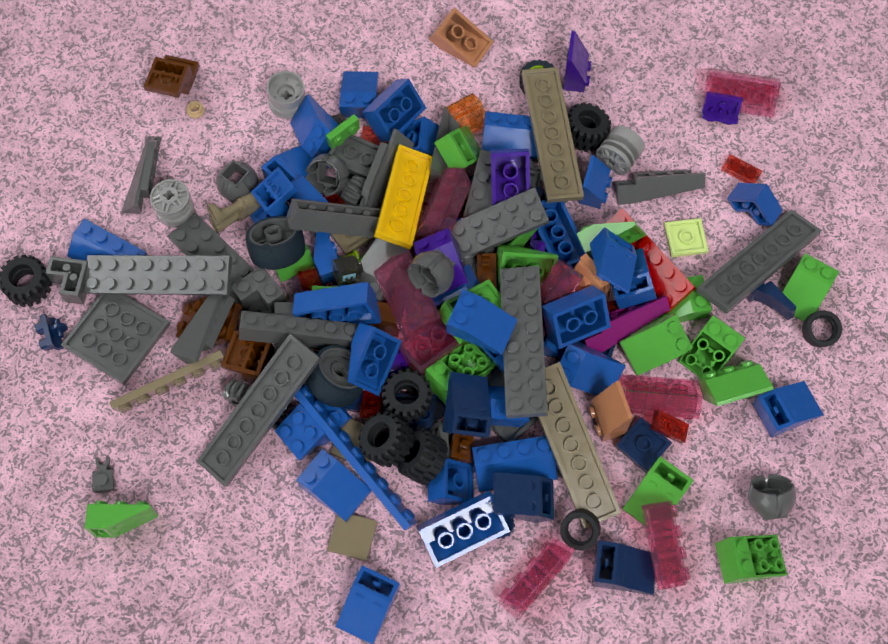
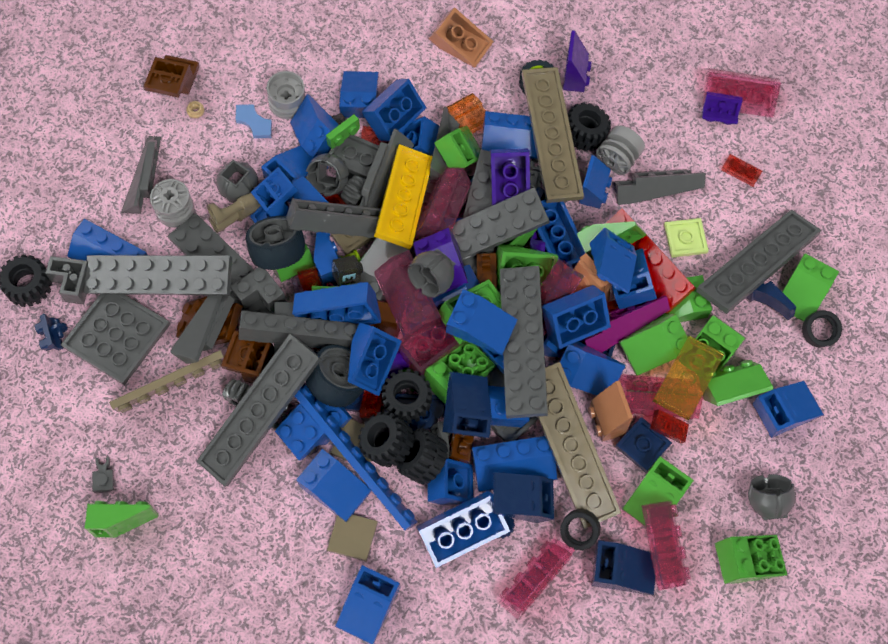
blue brick [727,183,783,226] -> none
none -> medium blue tile [236,104,272,138]
none -> clear yellow tile [653,336,724,421]

